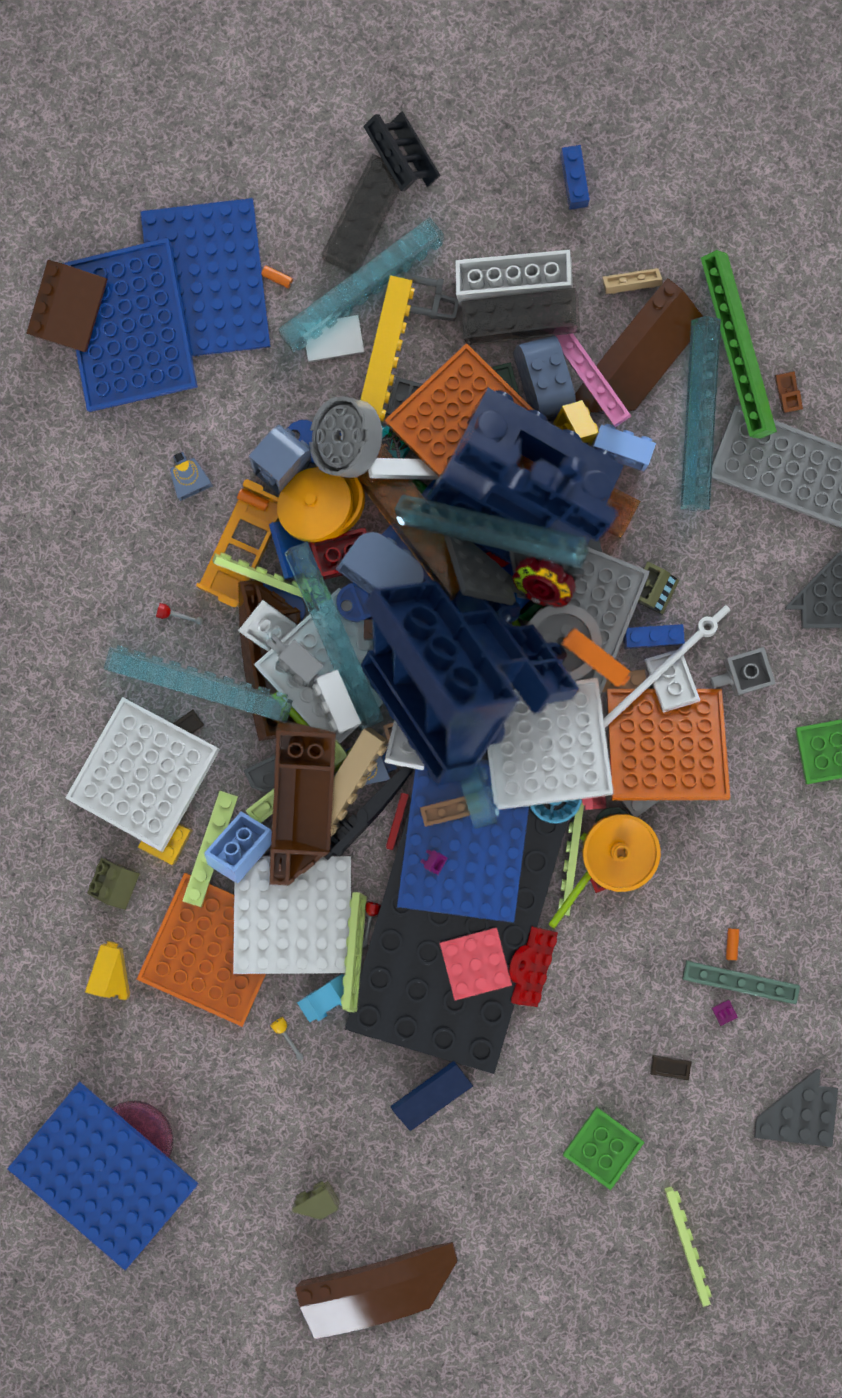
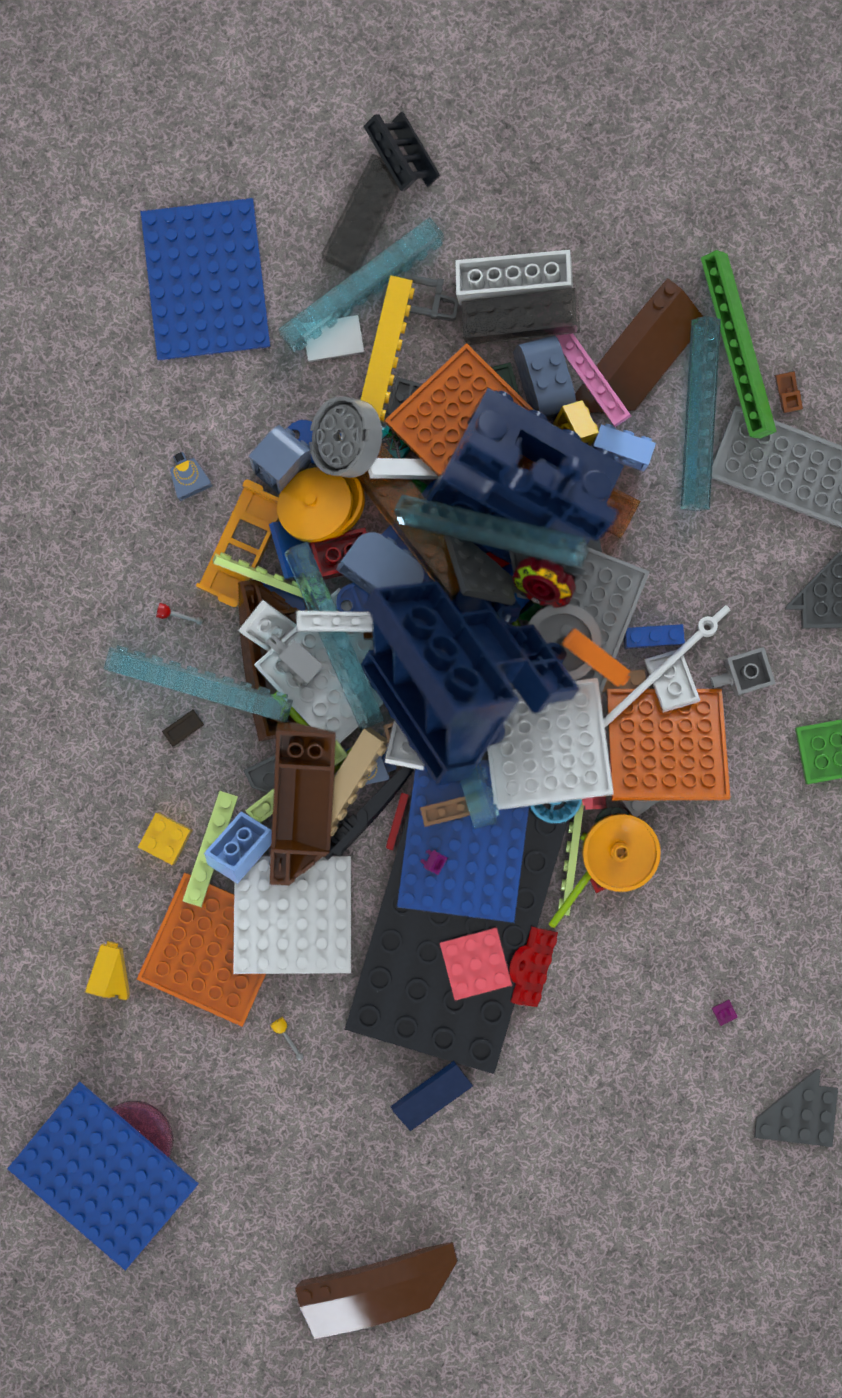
reddish brown slope [26,260,108,353] -> none
blue plate [62,238,198,412] -> none
white plate [65,697,220,852] -> none
olive slope [87,858,140,910] -> none
orange hinge [237,488,269,511] -> none
orange hinge [261,265,293,289] -> none
olive slope [292,1181,340,1220] -> none
medium azure brick [297,973,344,1022] -> none
white brick [312,669,361,735] -> none
yellowish green plate [341,892,367,1012] -> none
hinge [363,901,381,948] -> none
blue brick [560,145,590,210] -> none
bright green plate [563,1106,644,1190] -> none
tan plate [603,268,662,294] -> none
olive slope [638,561,679,615] -> none
dark brown tile [650,1055,692,1081] -> none
yellowish green plate [664,1187,712,1307] -> none
sand green tile [682,960,800,1005] -> none
orange hinge [726,928,739,960] -> none
none -> white tile [296,611,373,632]

